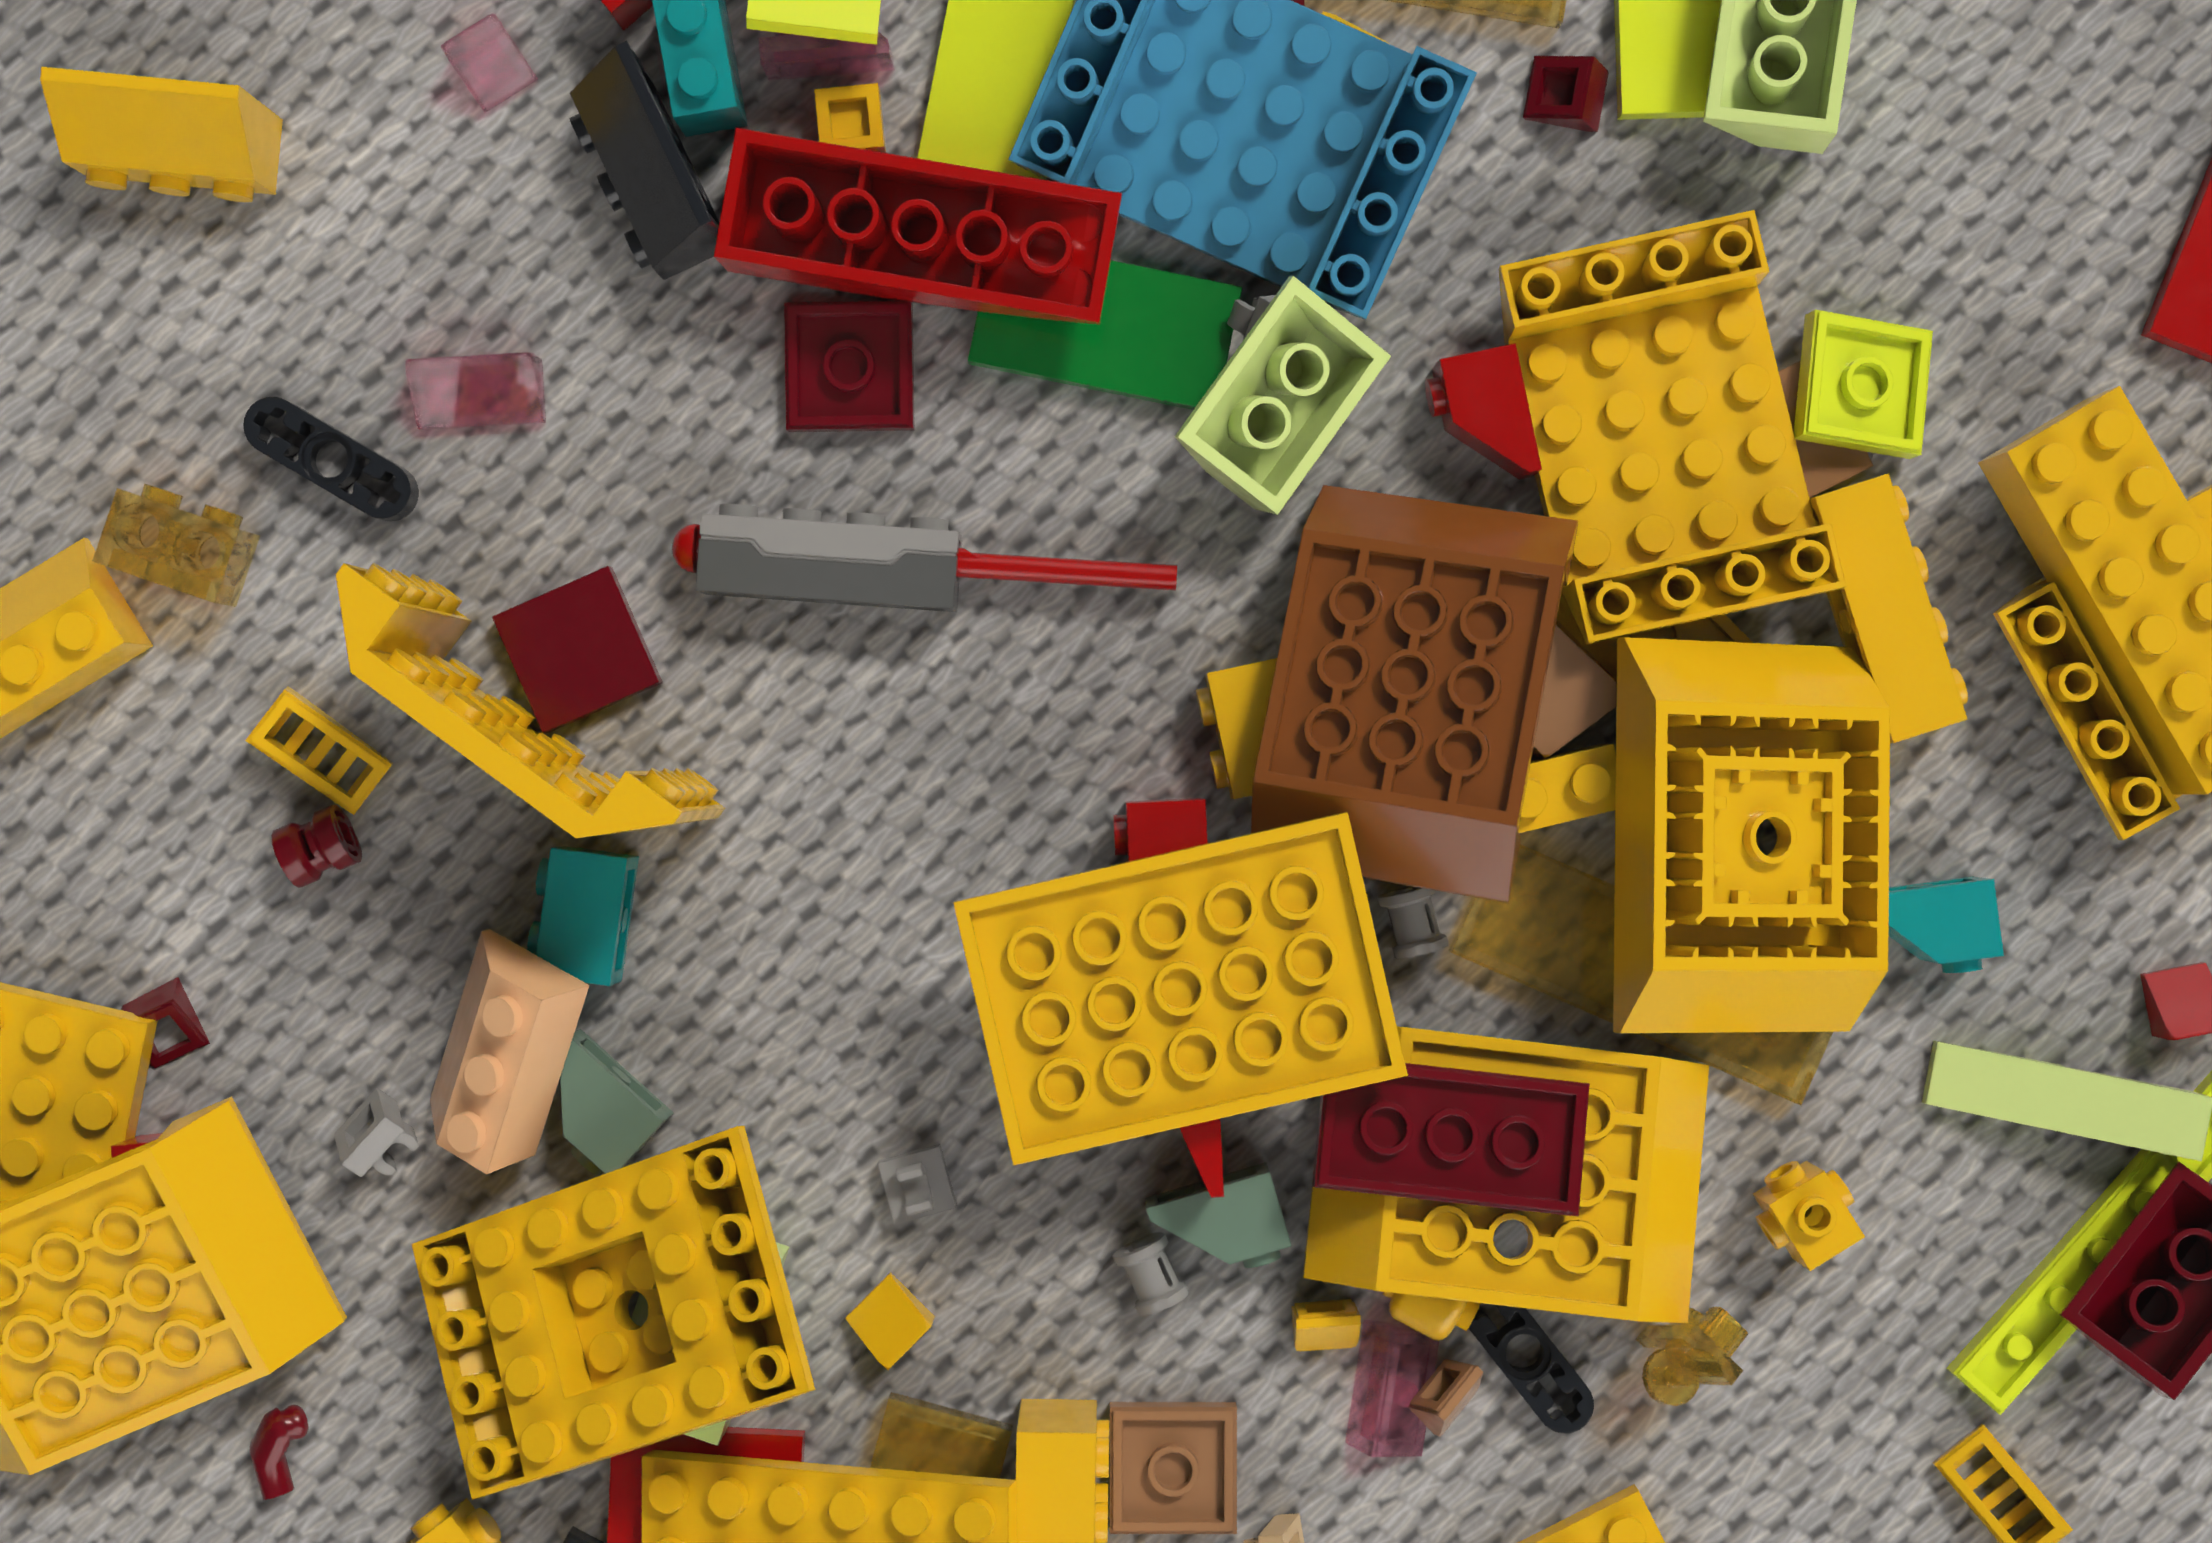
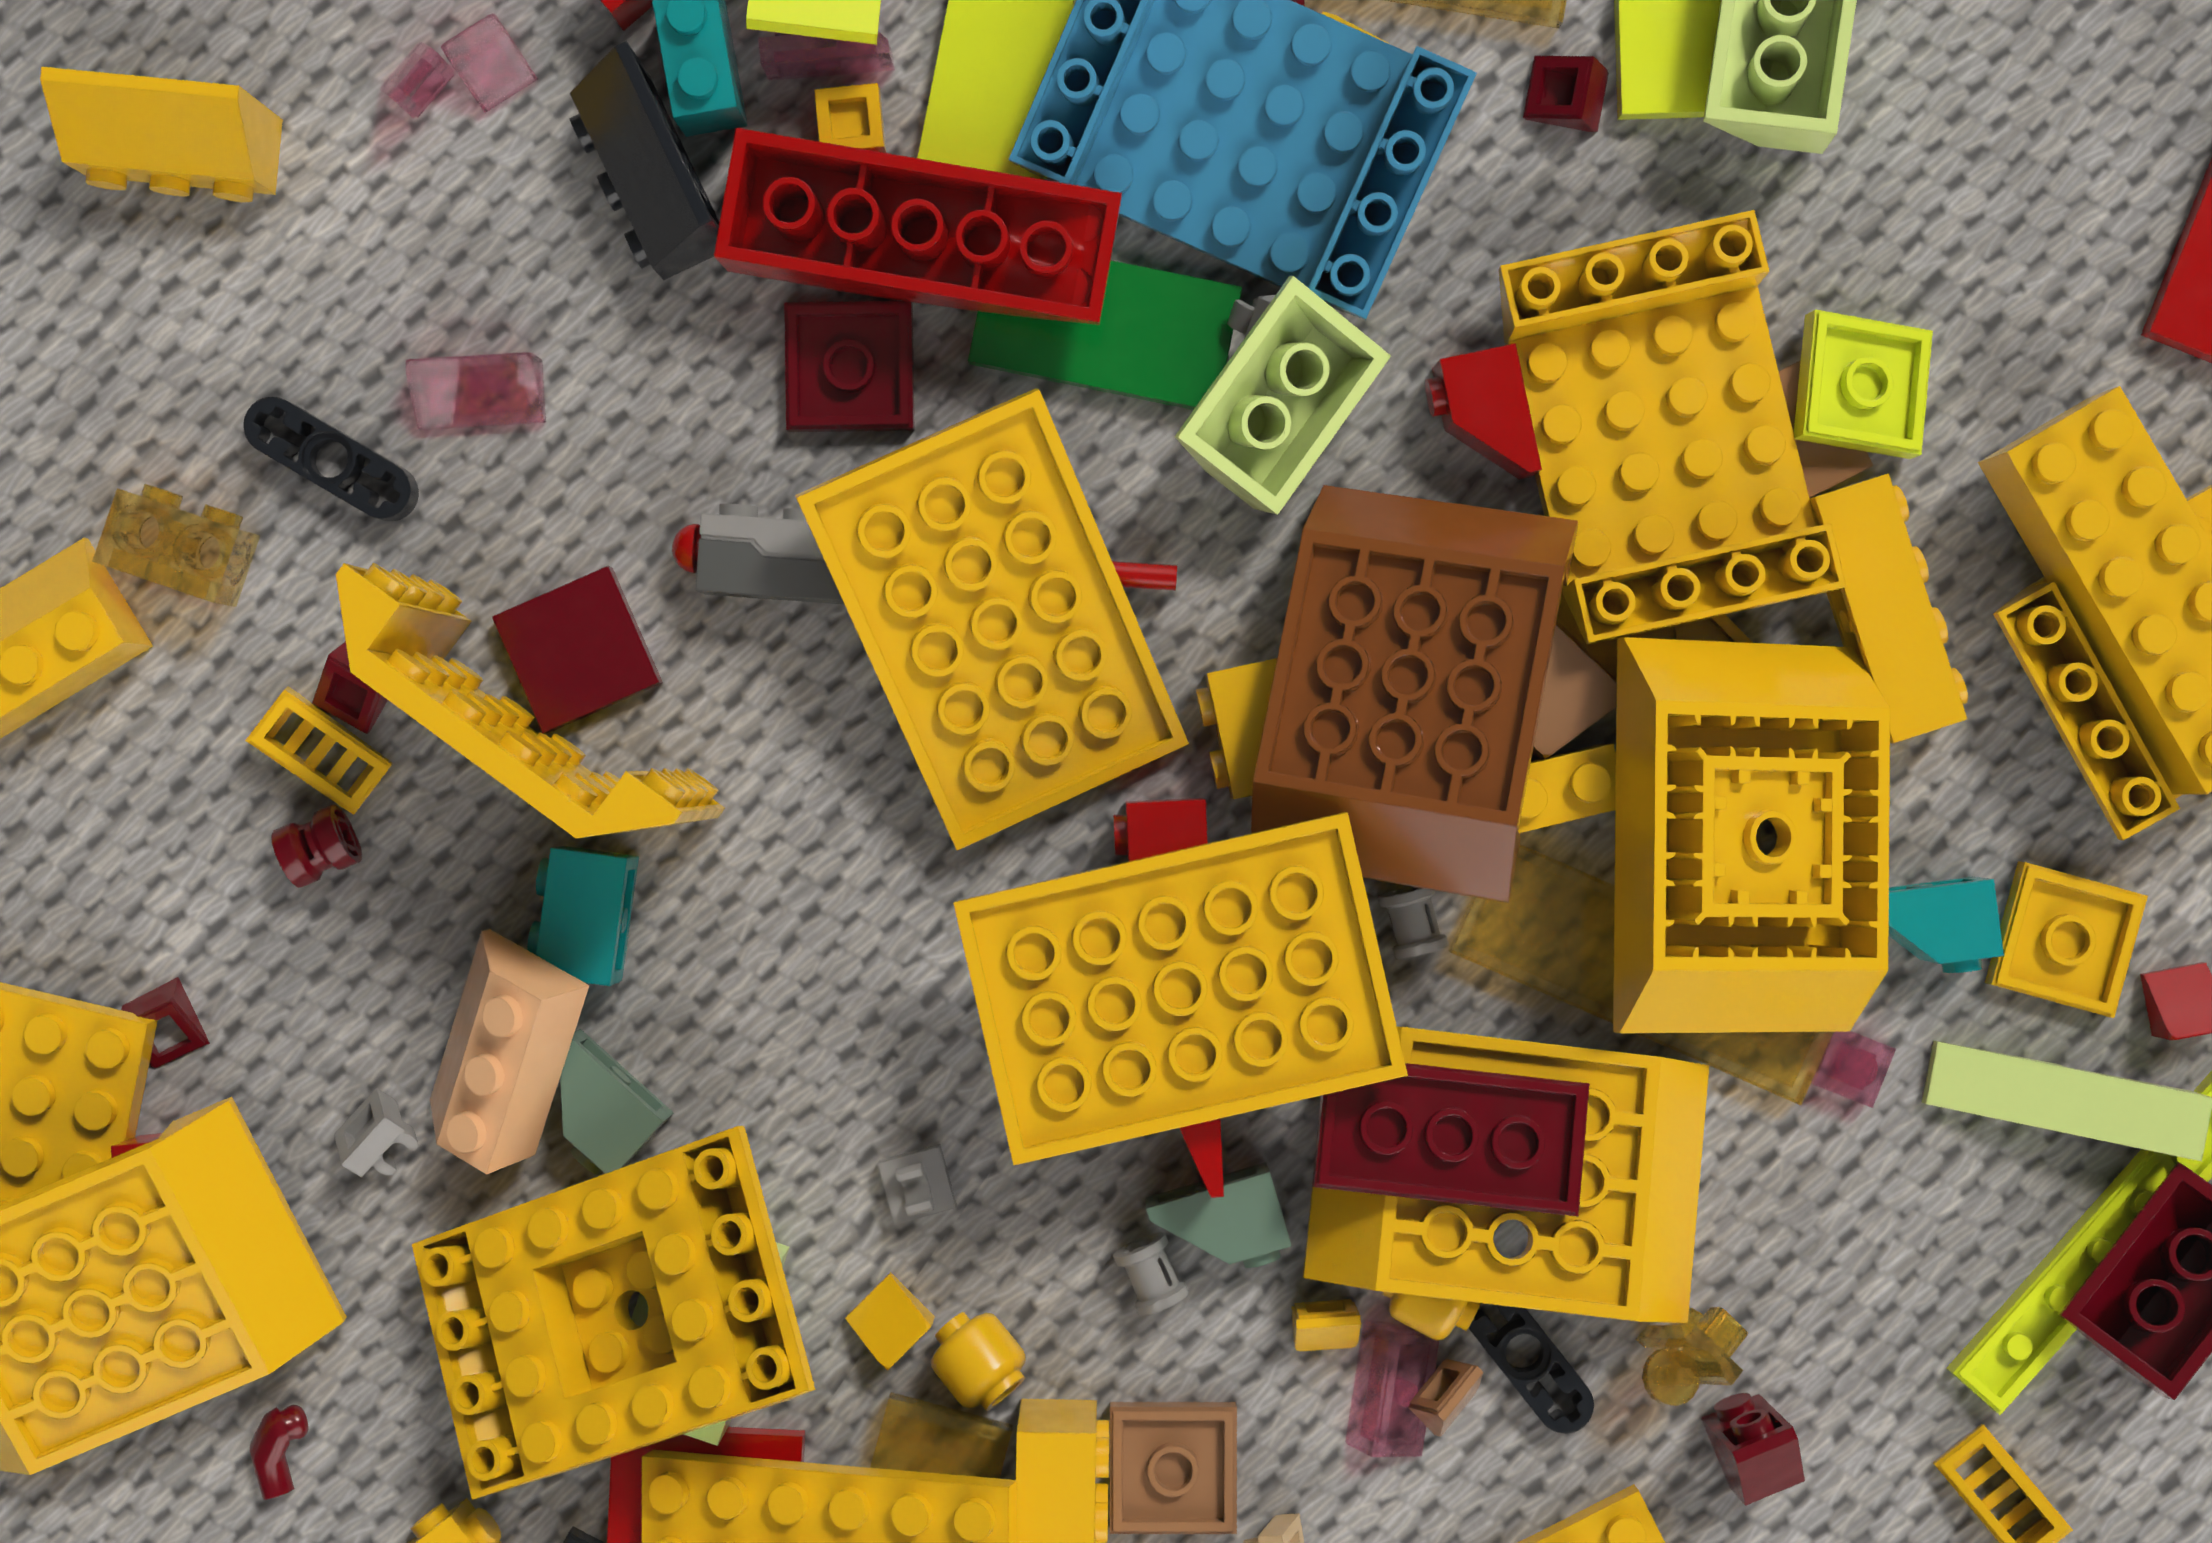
yellow brick [1753,1161,1865,1271] -> none
none -> dark red slope [312,641,388,734]
none -> clear pink slope [380,42,454,119]
none -> yellow plate [795,388,1189,851]
none -> yellow head [931,1312,1026,1411]
none -> dark red slope [1701,1393,1805,1506]
none -> clear pink plate [1807,1031,1896,1108]
none -> yellow tile [1985,861,2148,1018]

